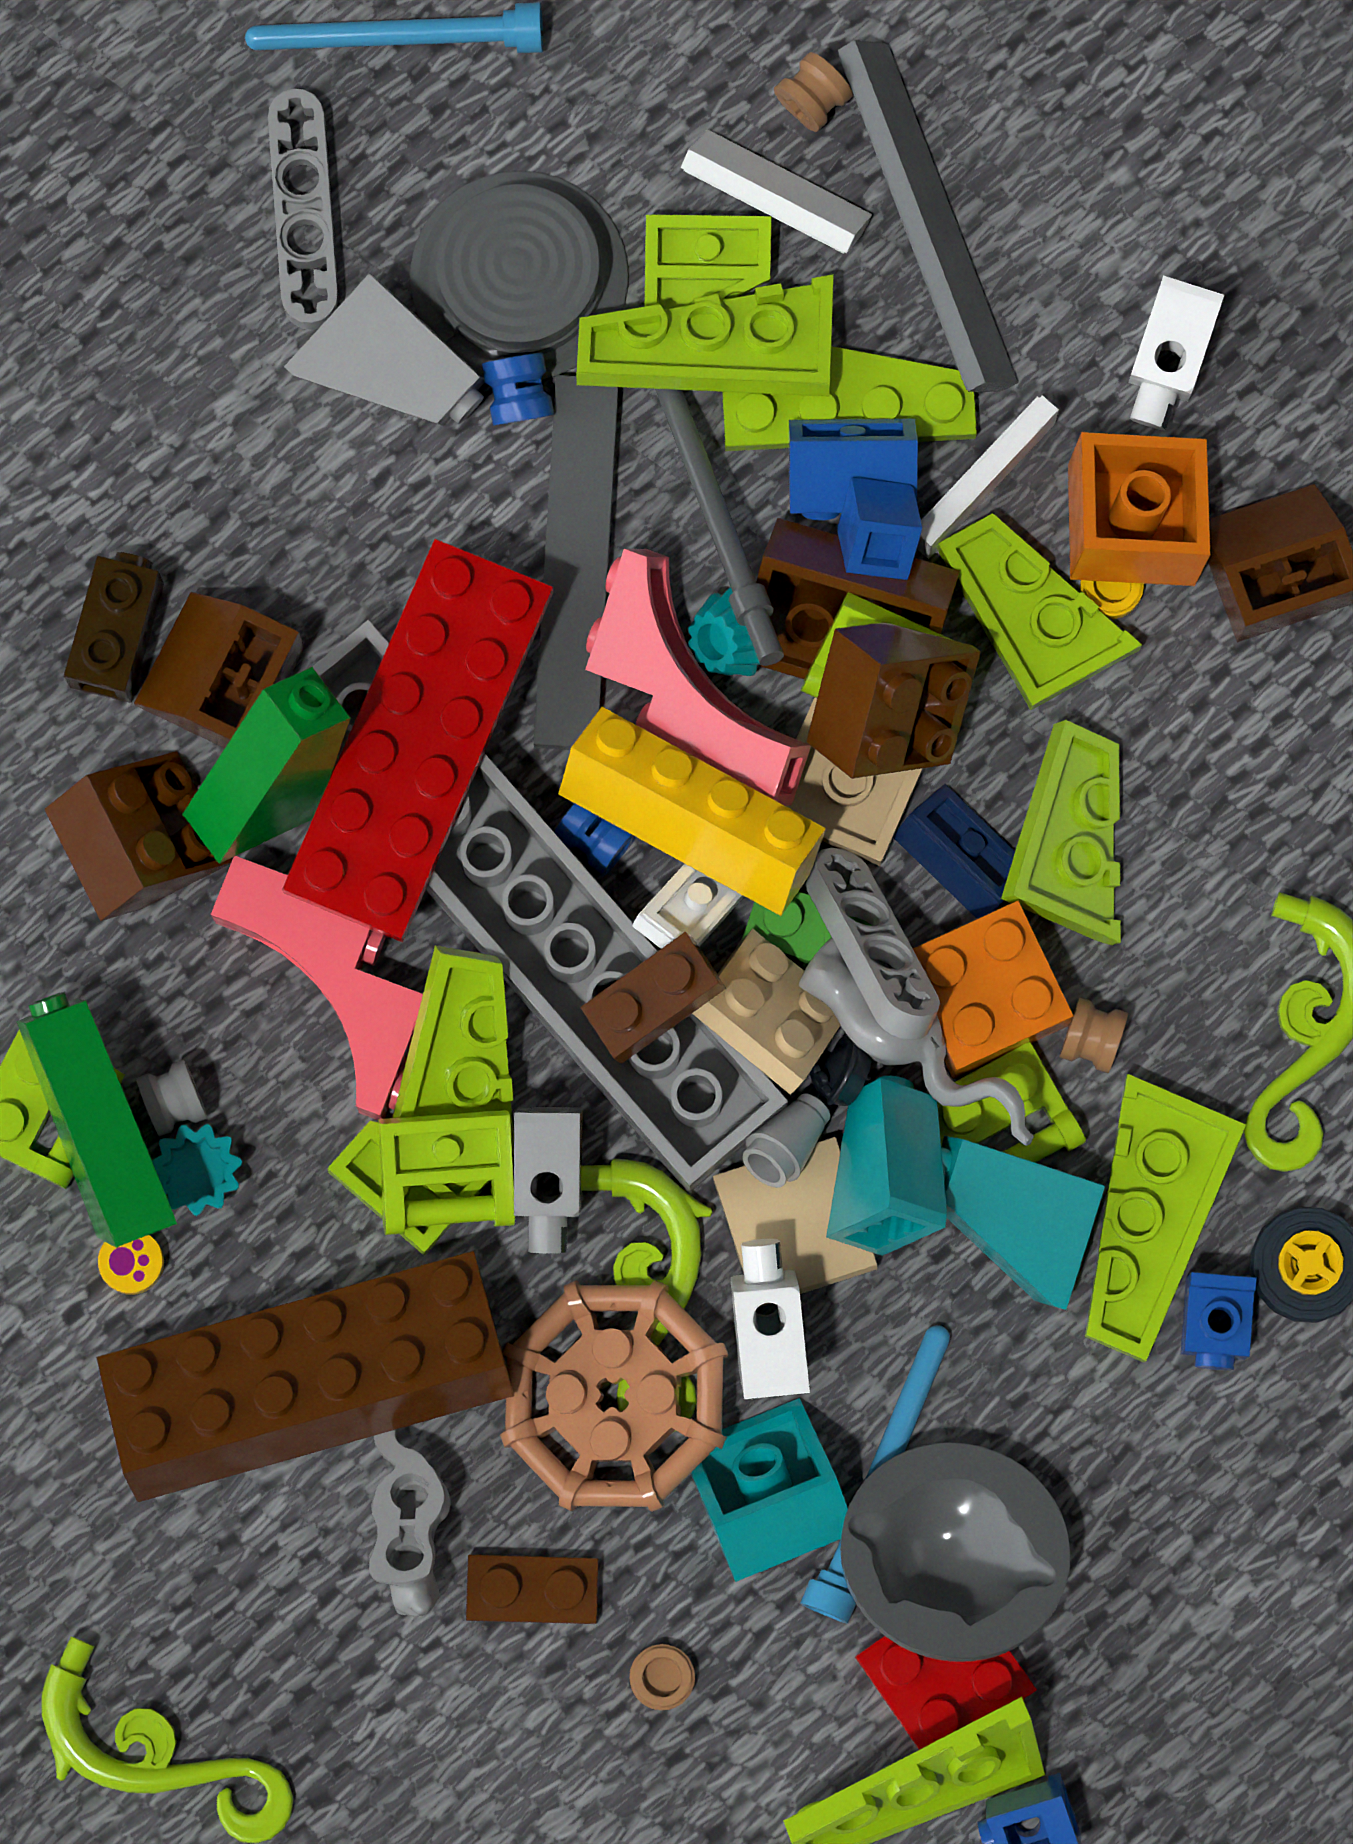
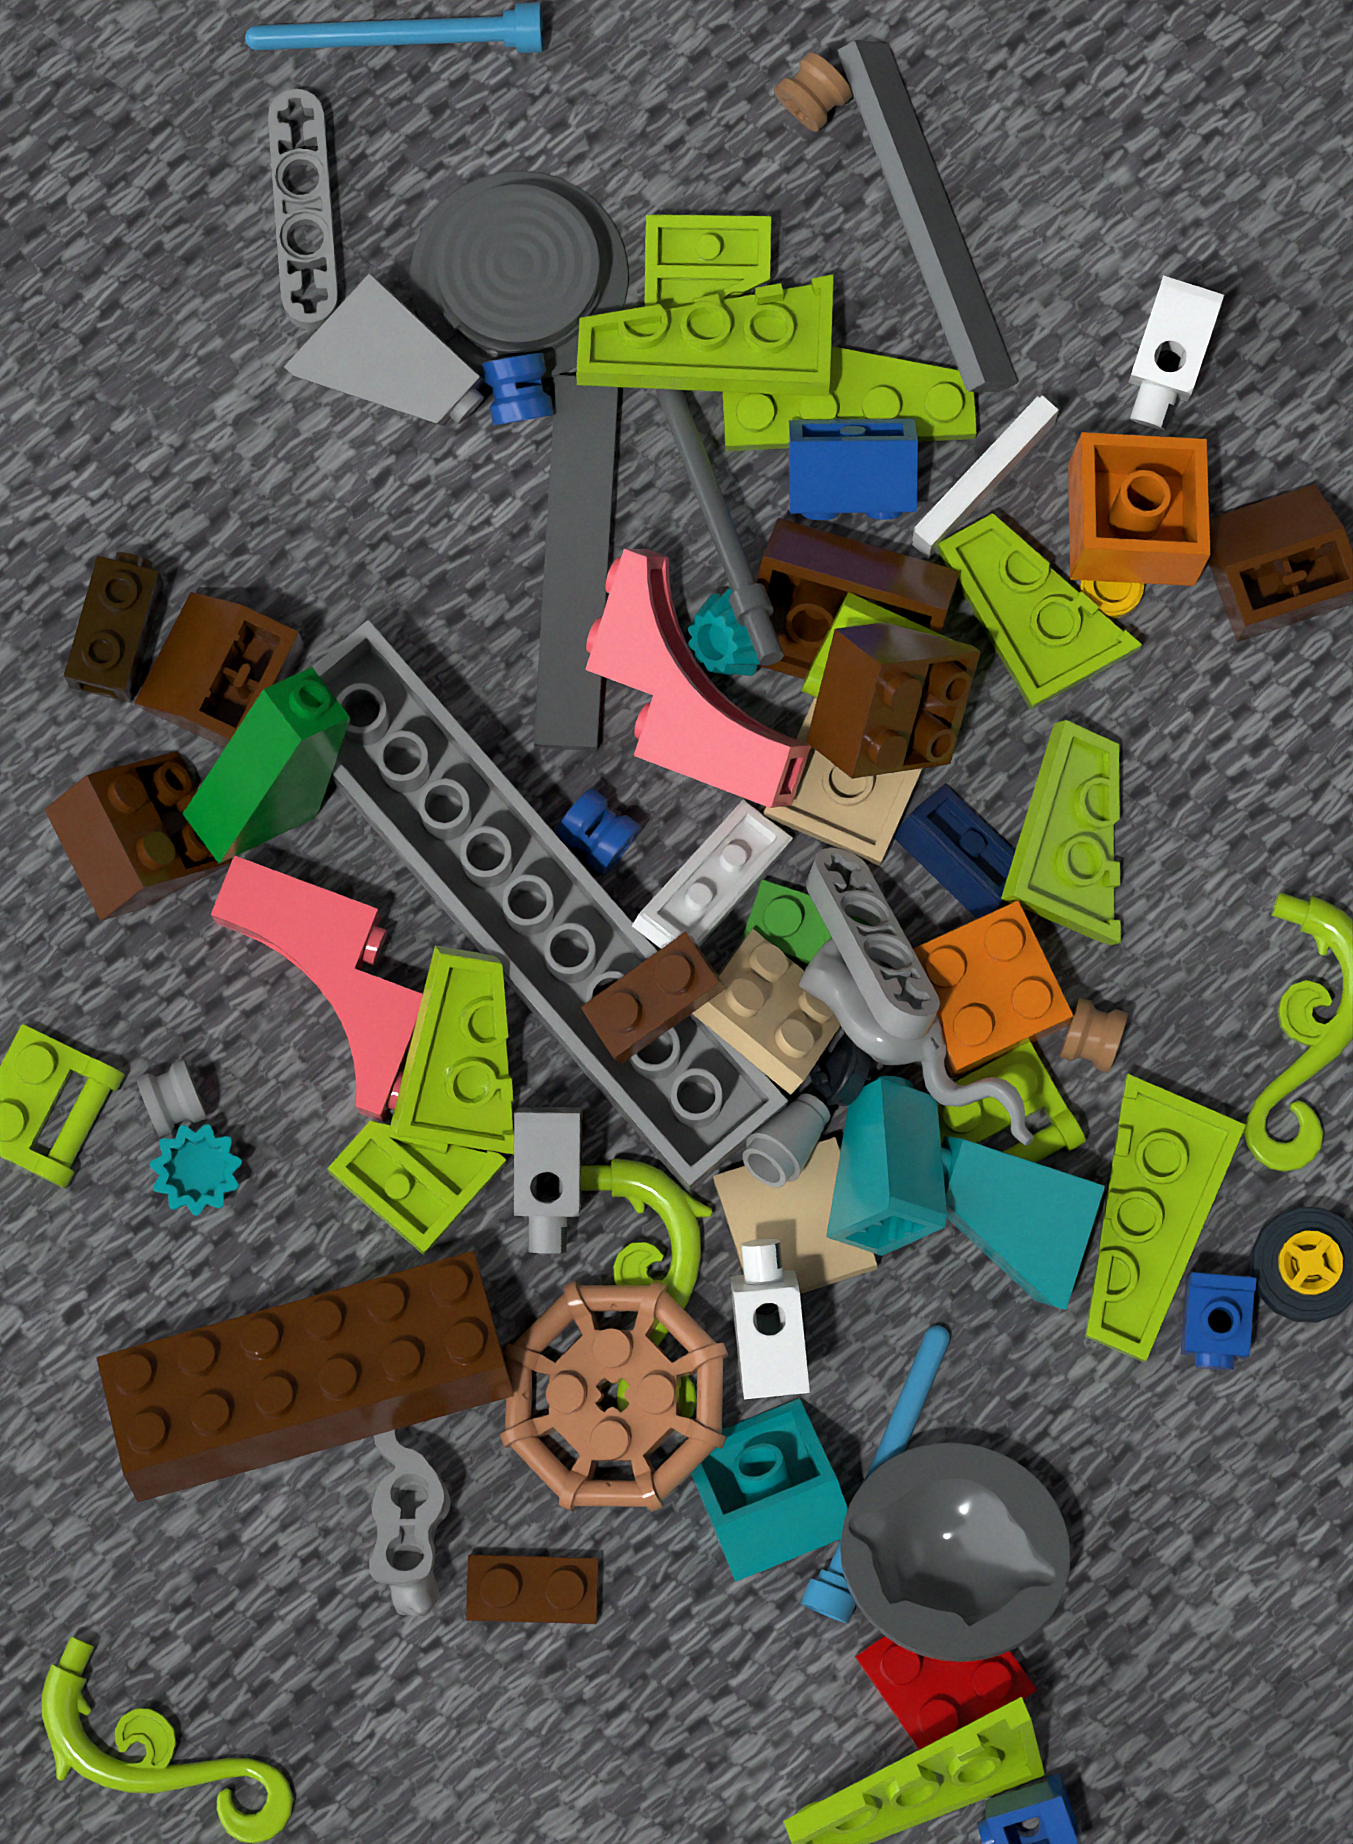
green slope [16,992,177,1247] -> none
yellow tile [98,1235,164,1295] -> none
red plate [282,539,554,943] -> none
lime plate [378,1110,515,1235] -> none
yellow brick [559,707,826,916] -> none
medium nougat tile [630,1644,695,1710] -> none
white tile [681,129,872,254] -> none
blue panel [838,477,923,580] -> none

